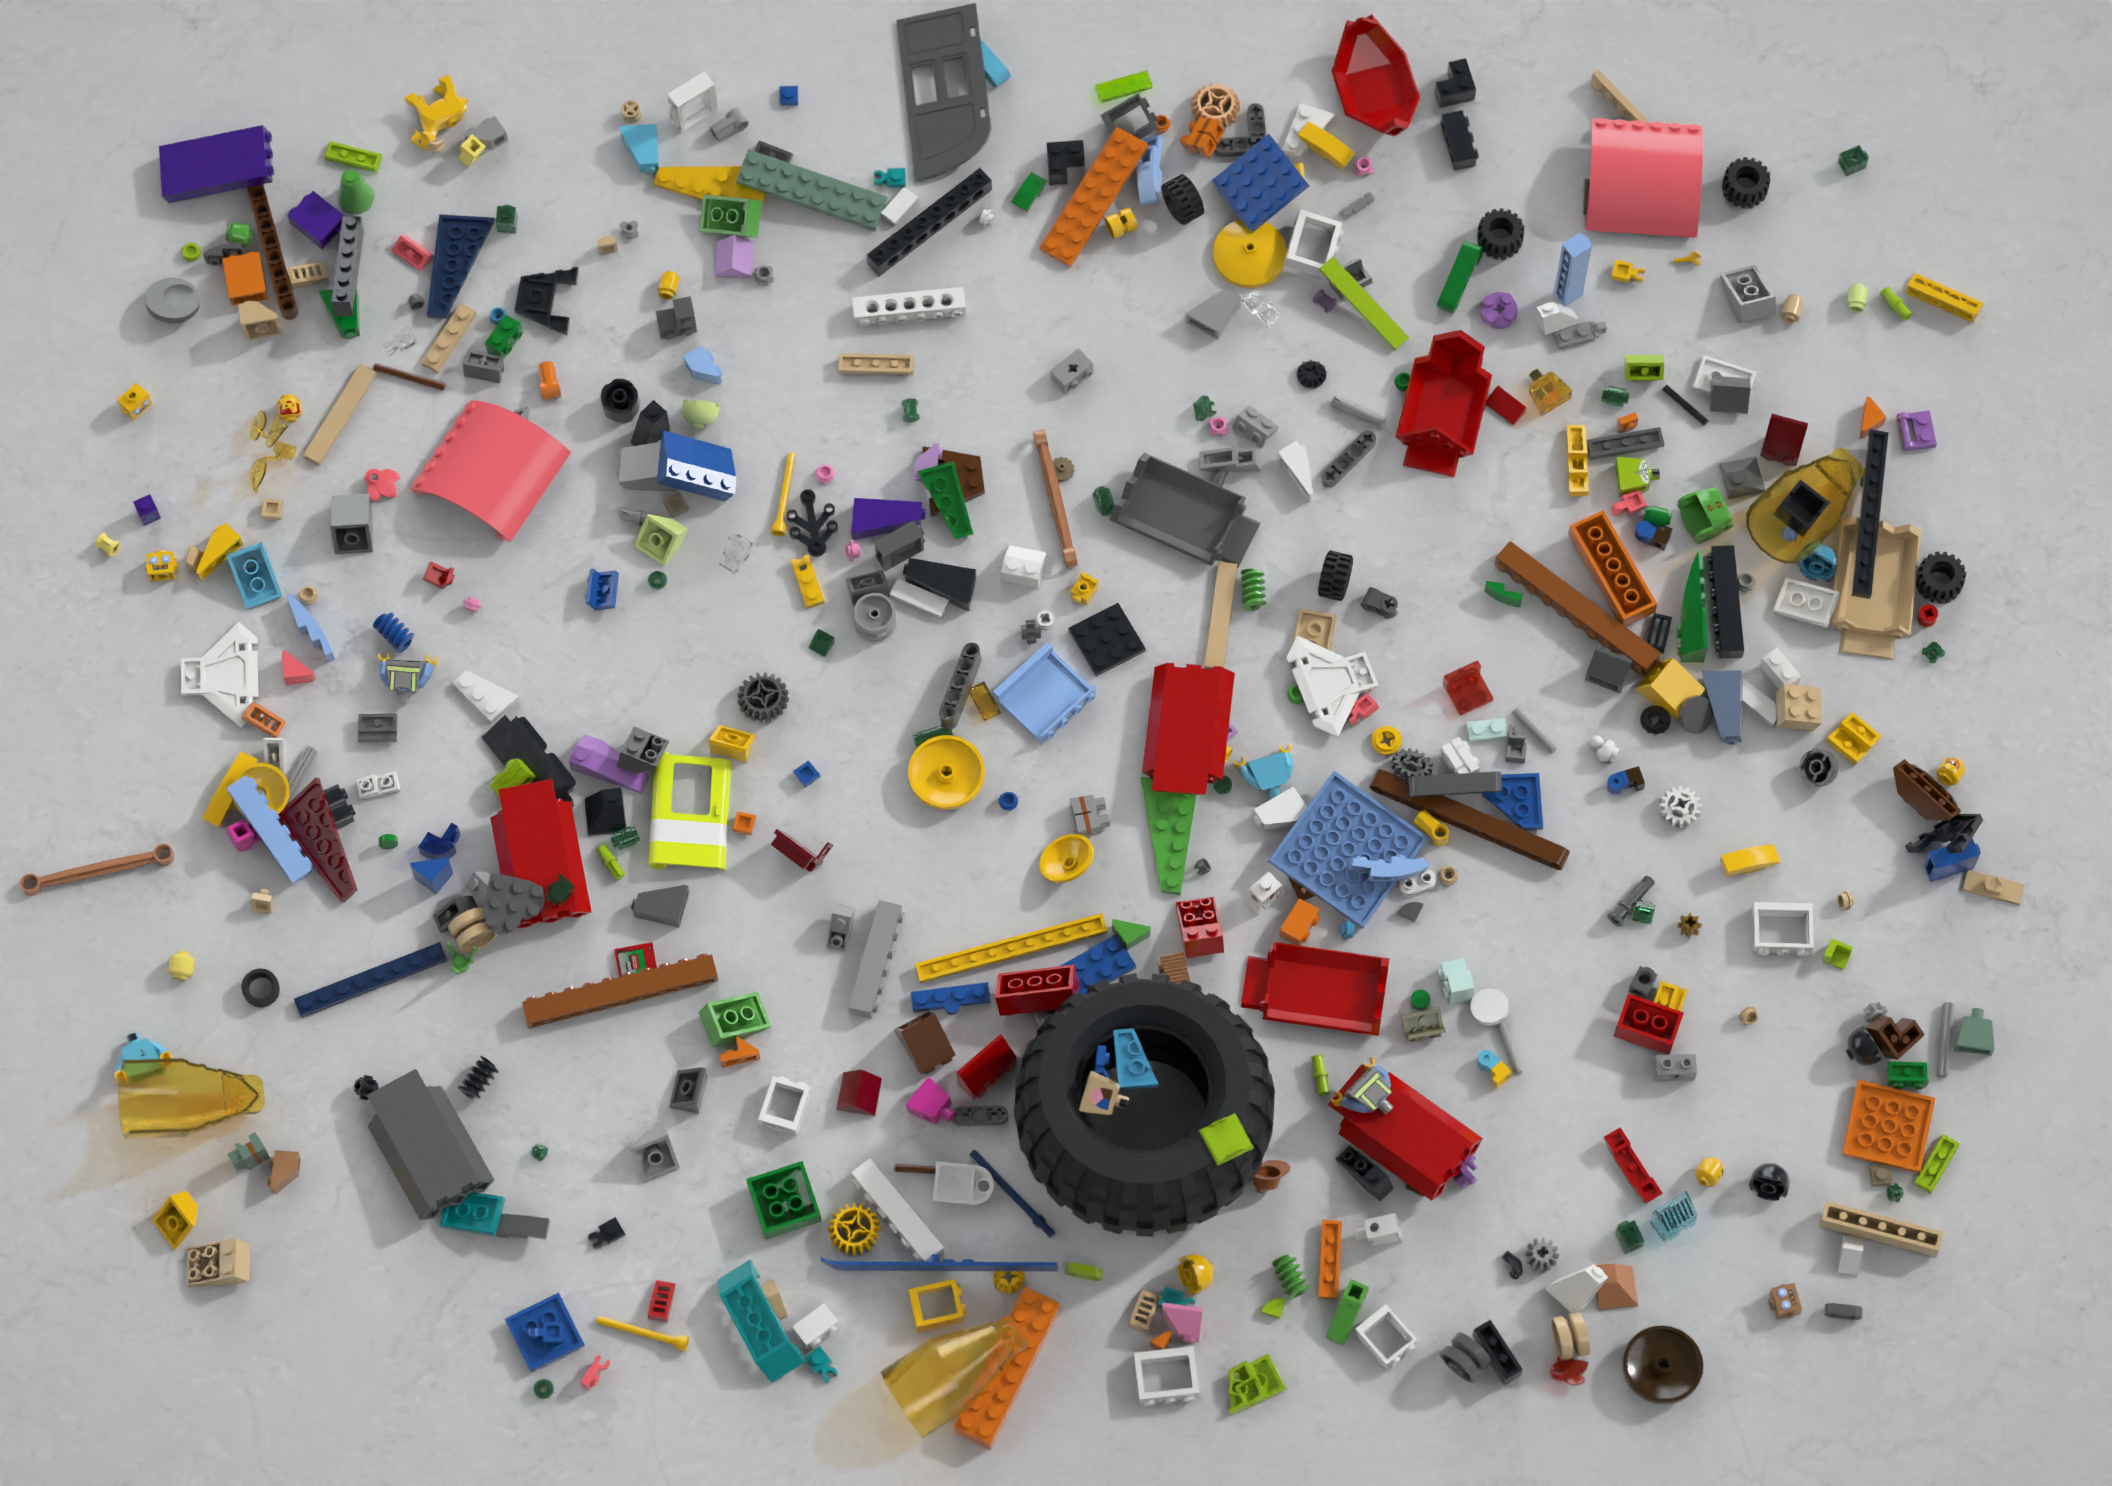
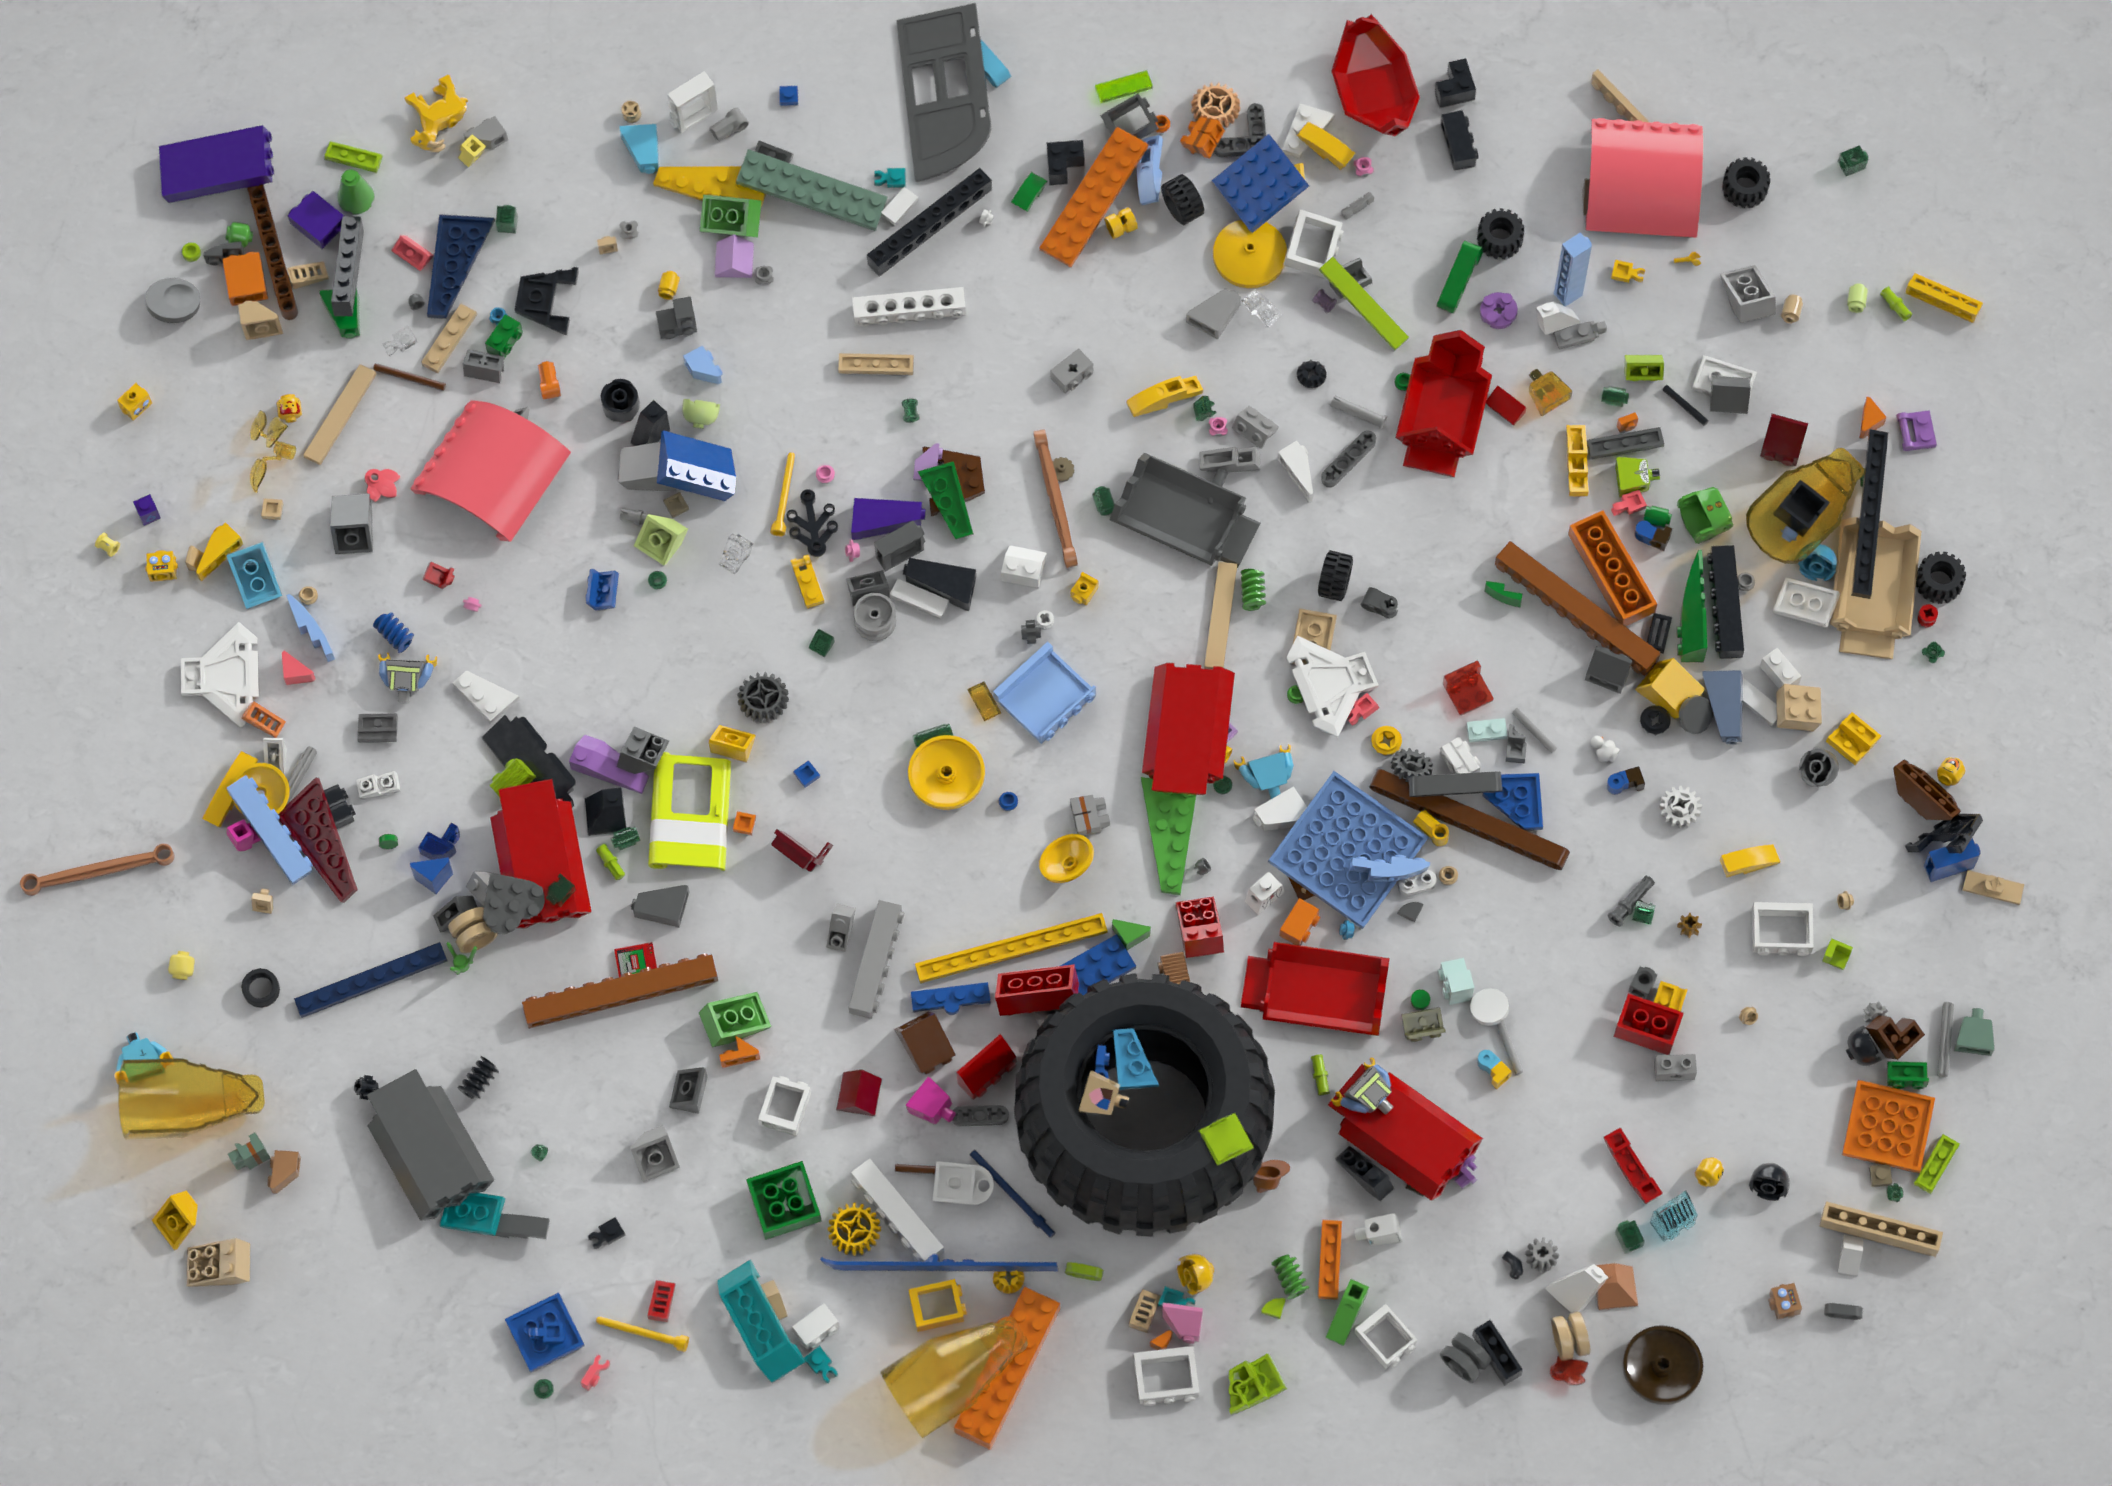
dark grey beam [939,642,982,730] -> none
black plate [1068,603,1146,677] -> none
dark grey slope [1719,457,1765,499] -> none
none -> yellow slope [1126,375,1203,417]

